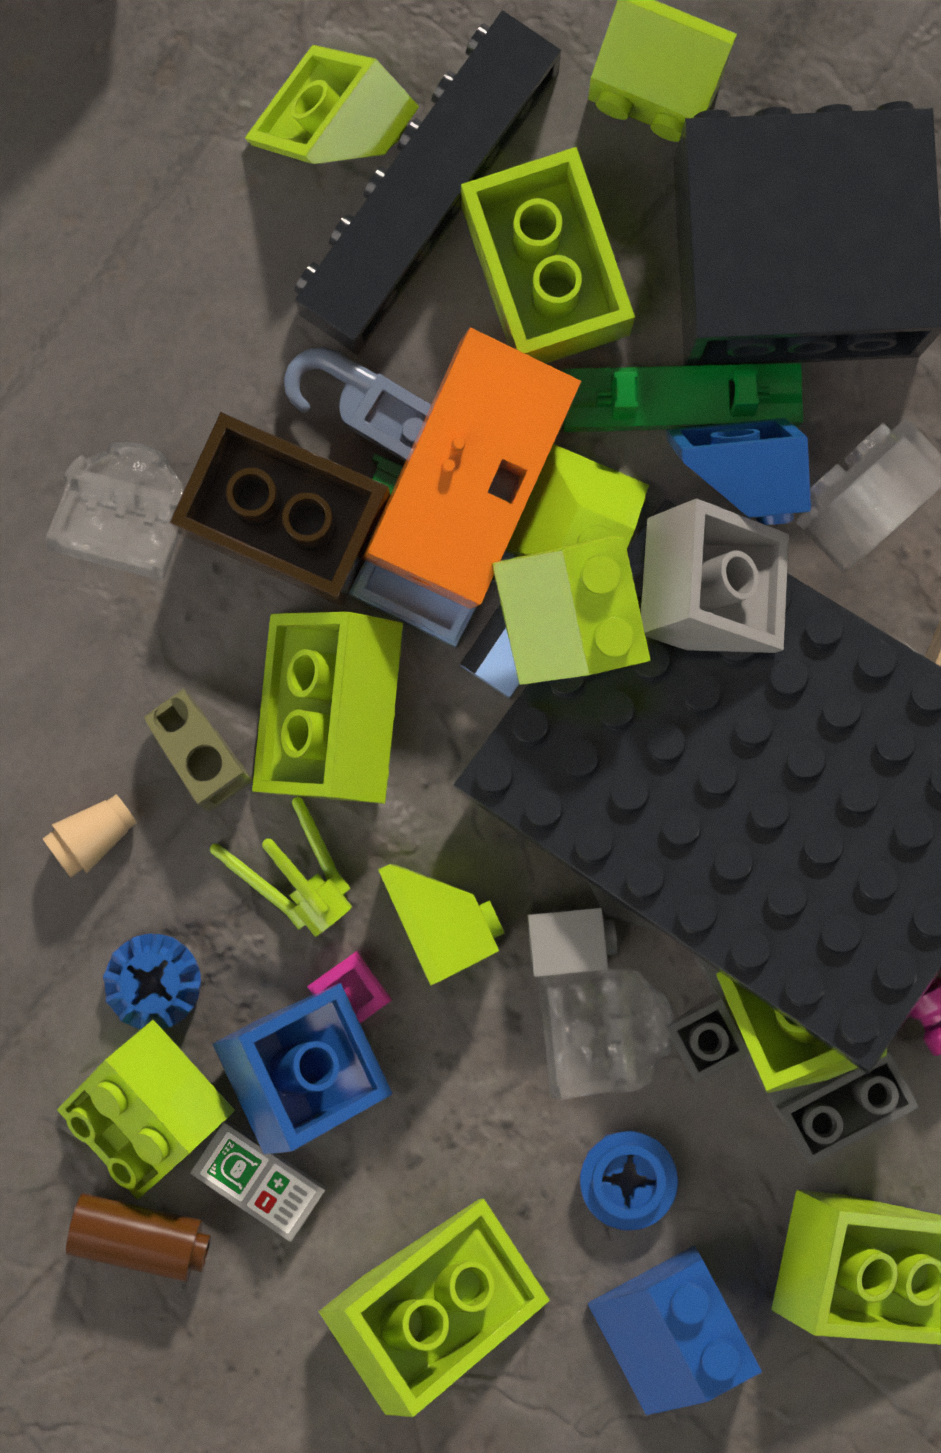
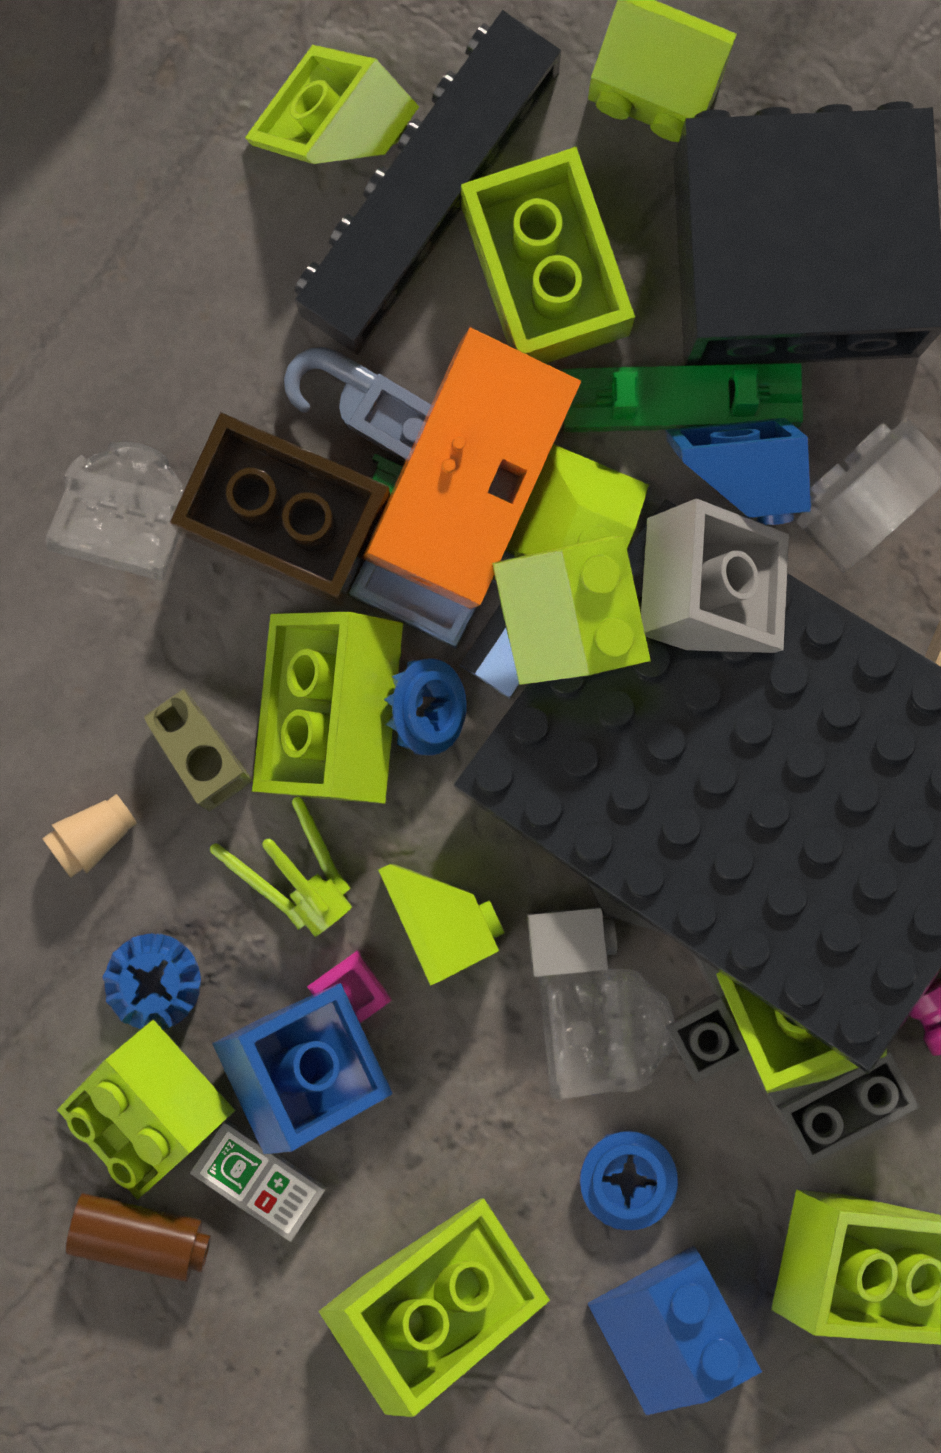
none -> blue gear [384,658,467,755]

